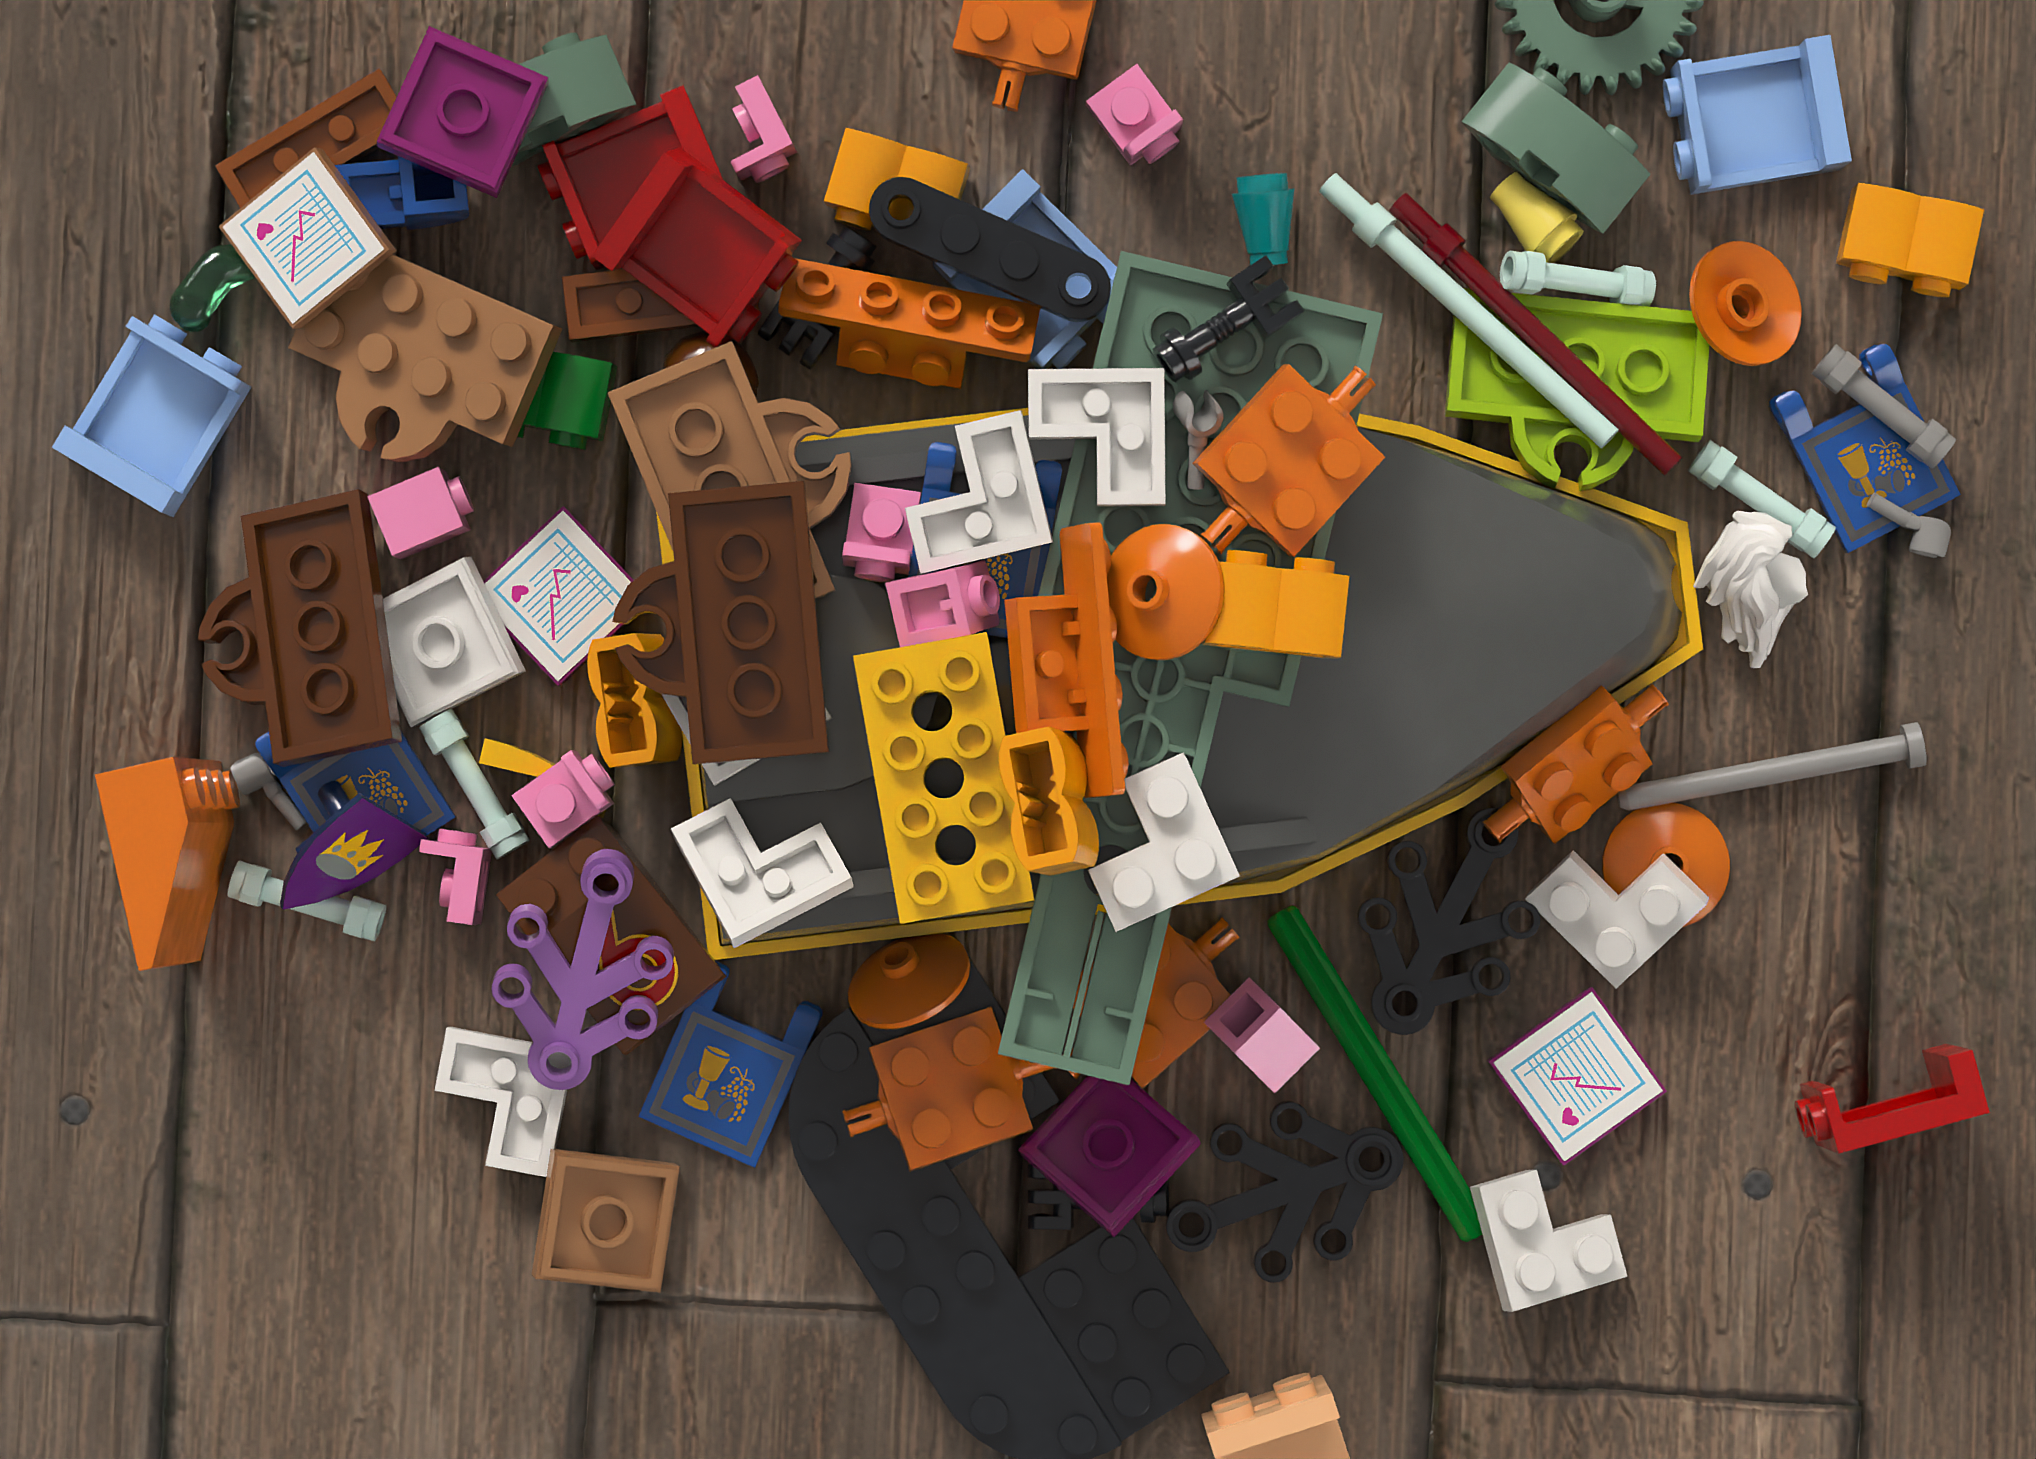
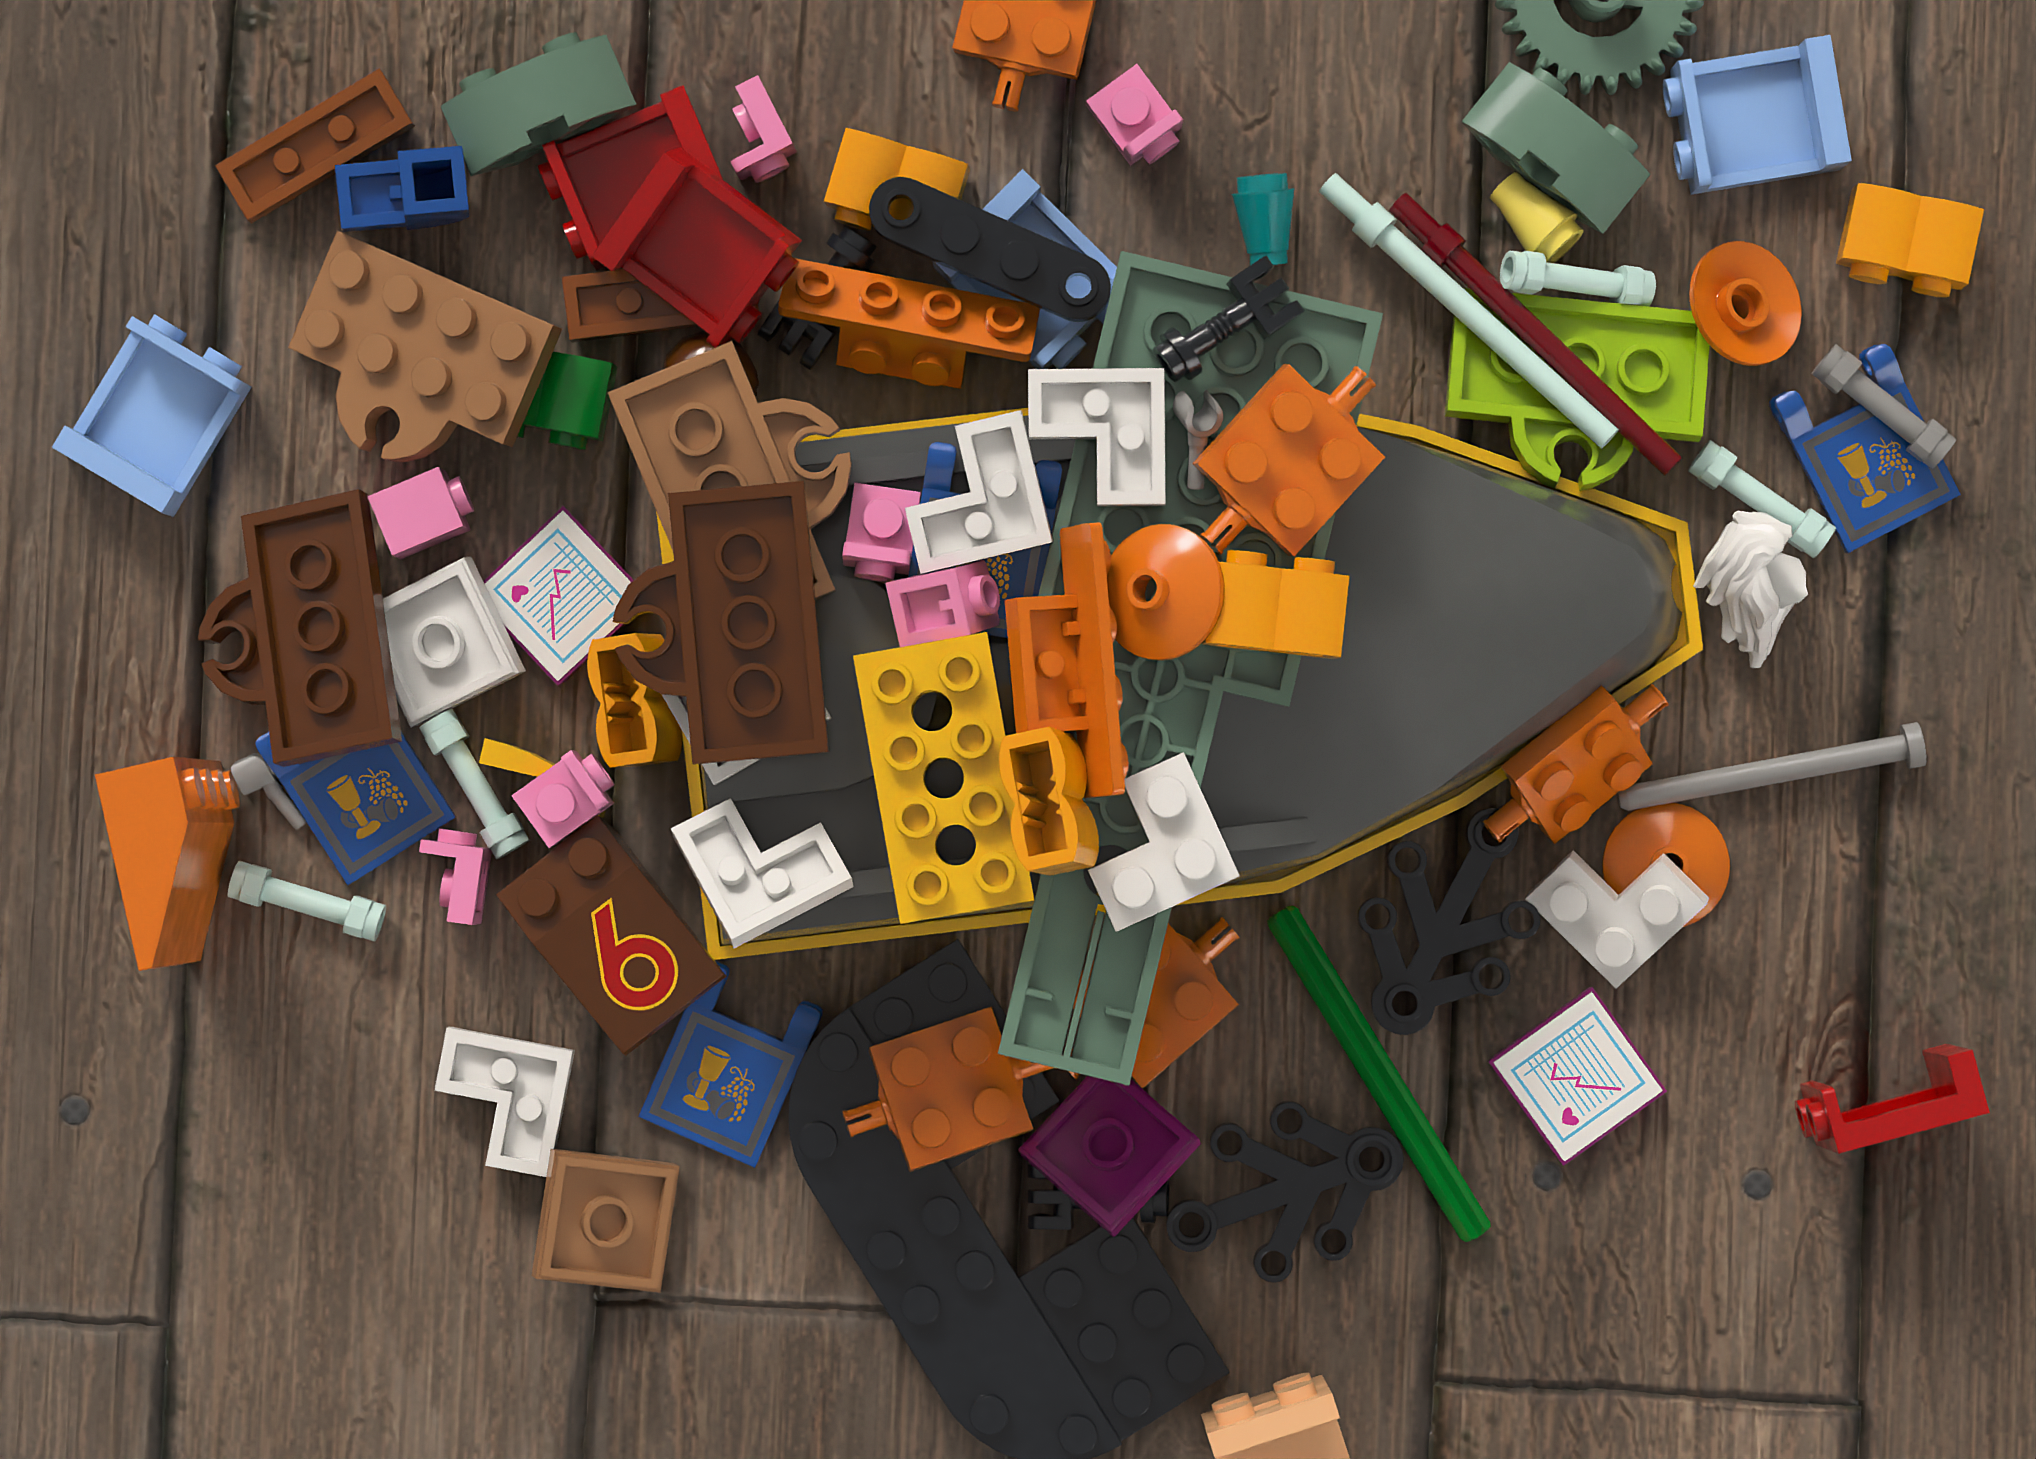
clear green arm [170,244,256,333] -> none
white tile [219,147,397,329] -> none
dark purple shield [280,781,429,910] -> none
magenta tile [377,26,549,198] -> none
medium lavender plant [492,849,674,1090] -> none
orange dish [848,933,971,1029] -> none
bright pink brick [1204,977,1320,1093] -> none
white plate [1470,1170,1627,1312] -> none
light grey hand [1867,493,1951,558] -> none

